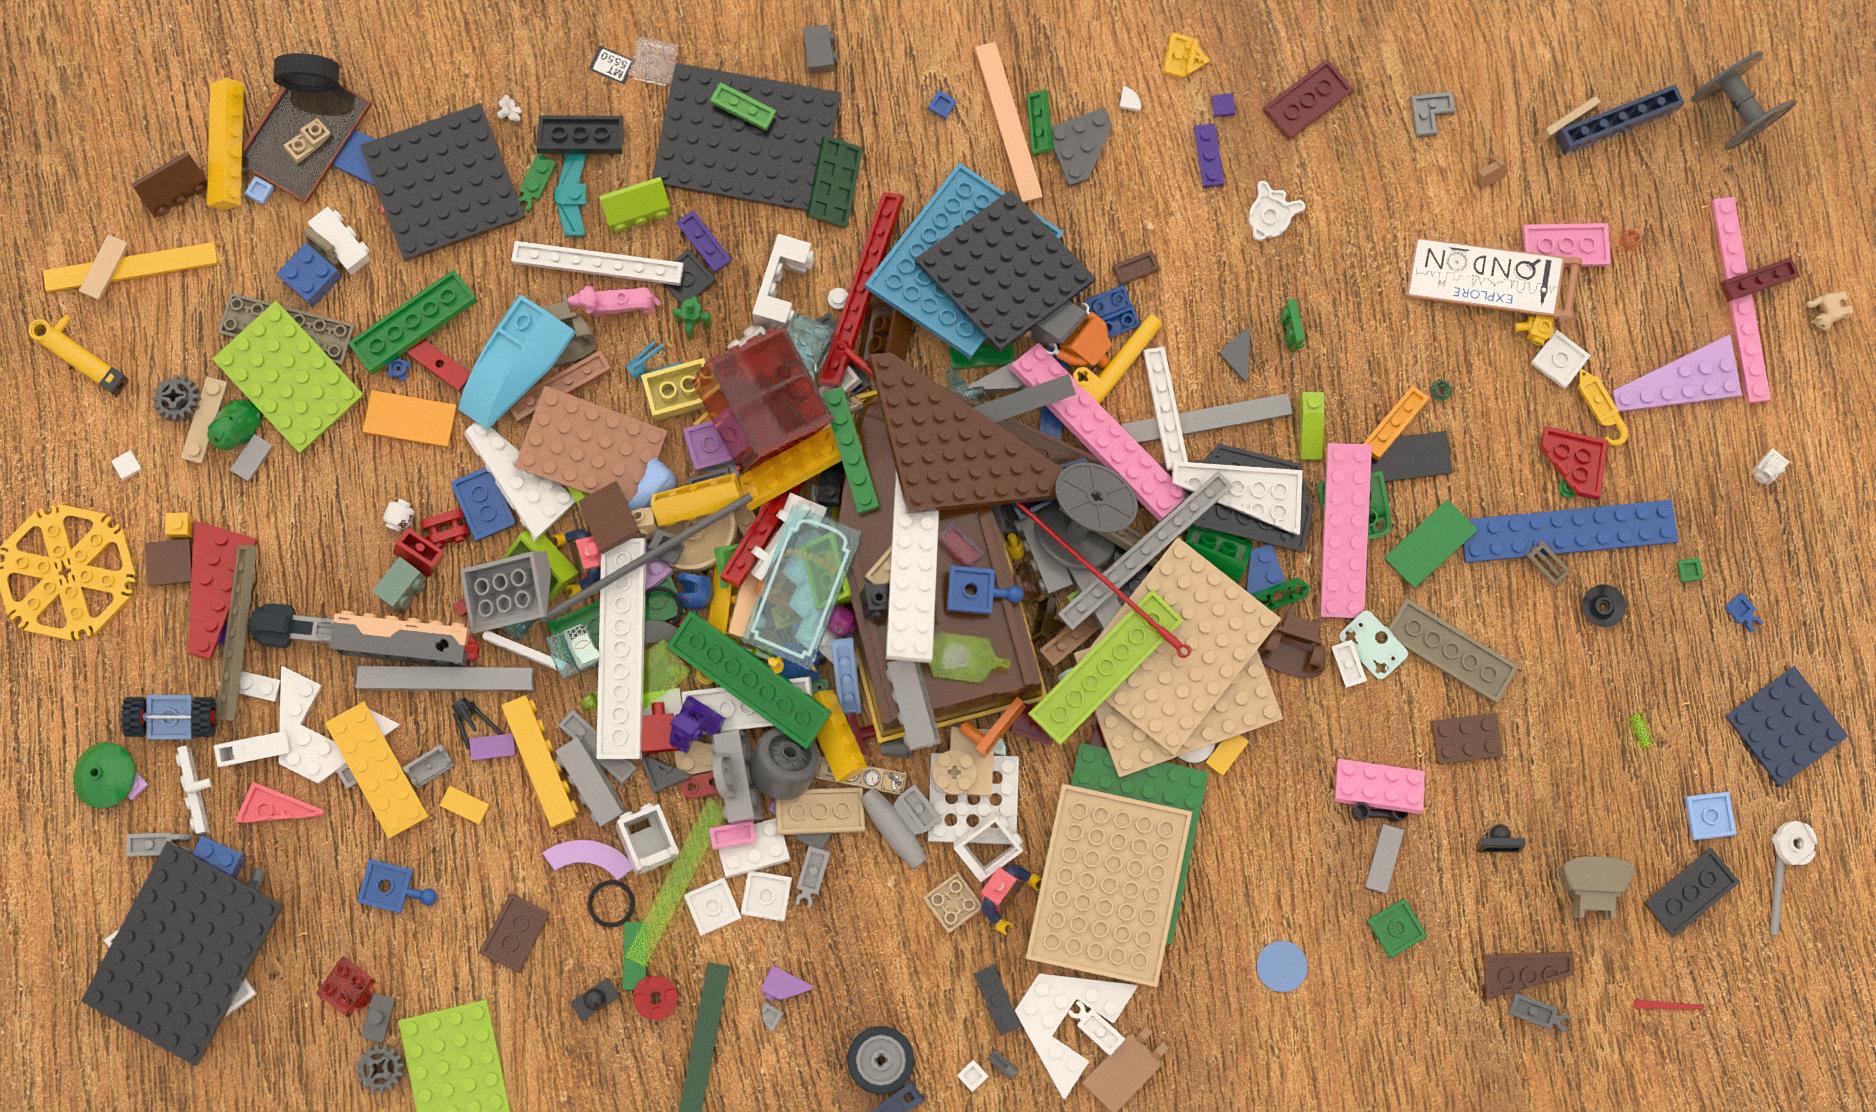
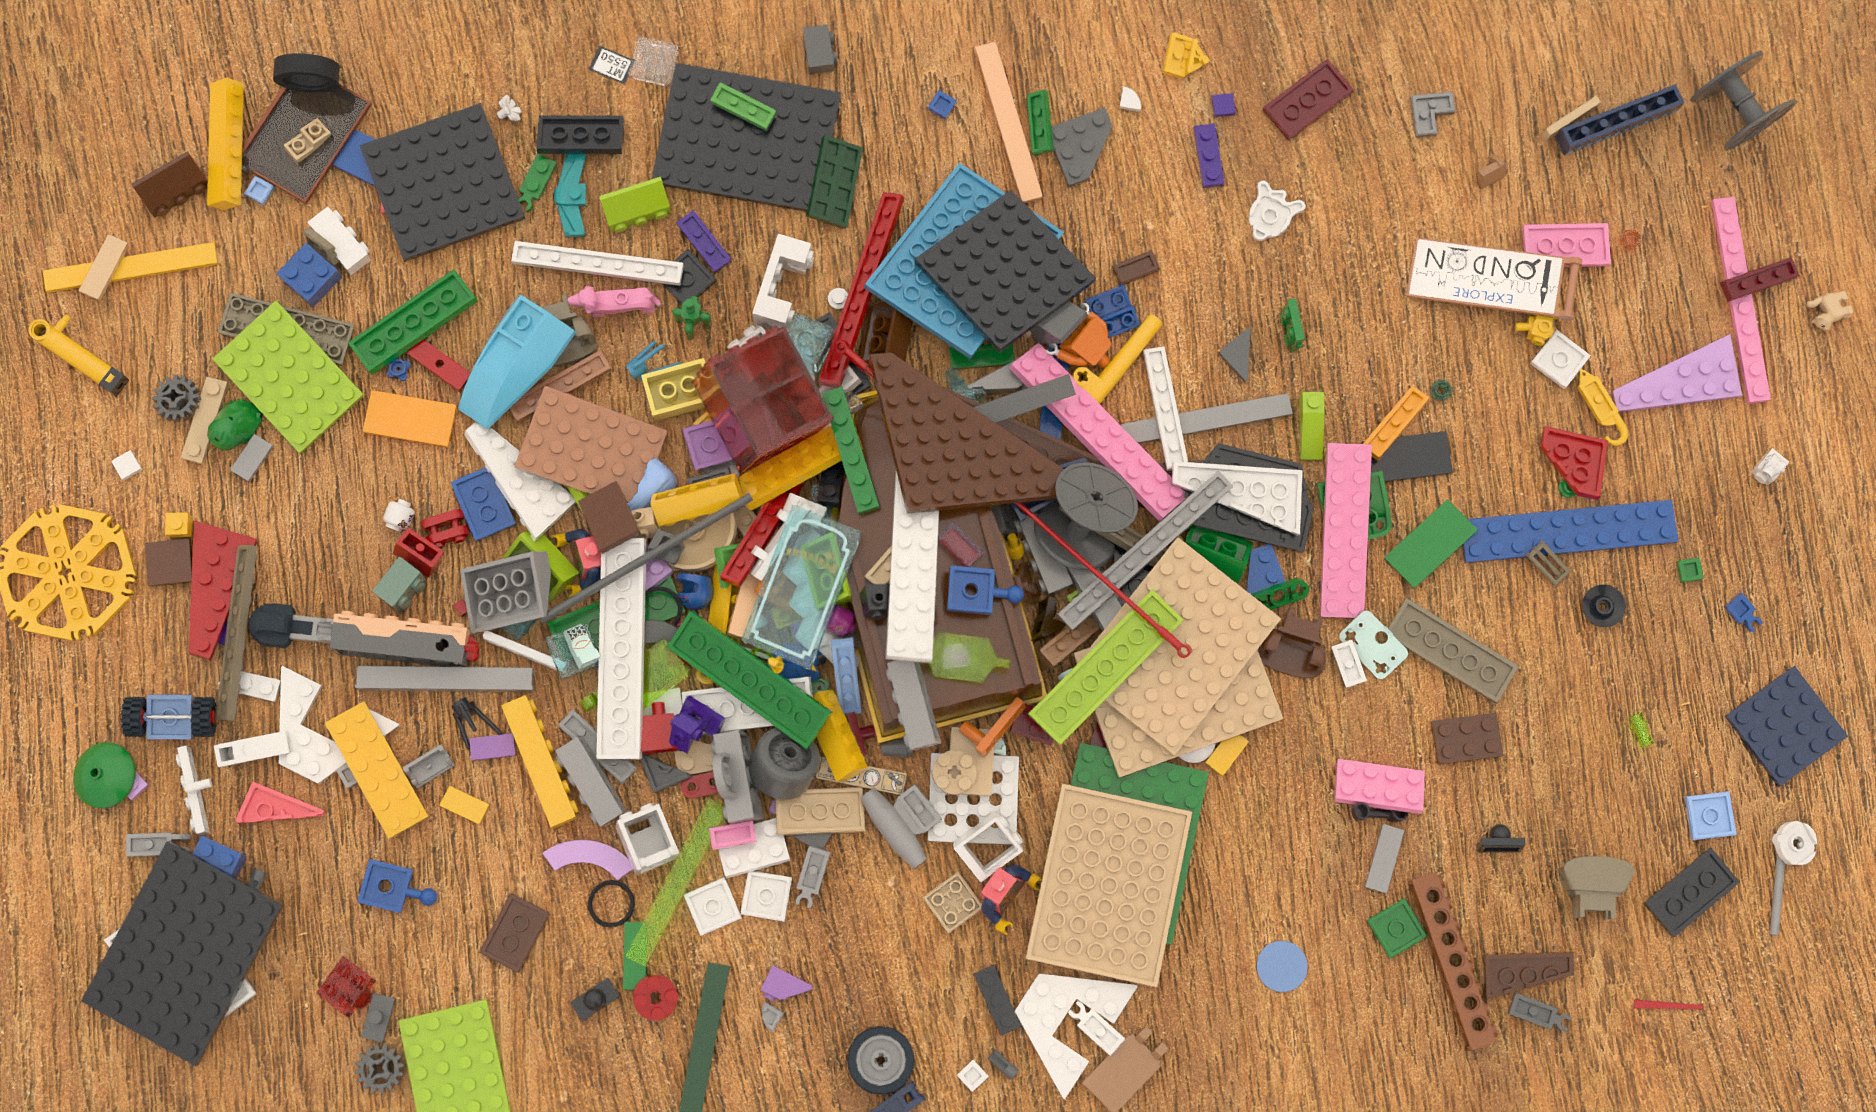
none -> brick [1408,871,1498,1051]

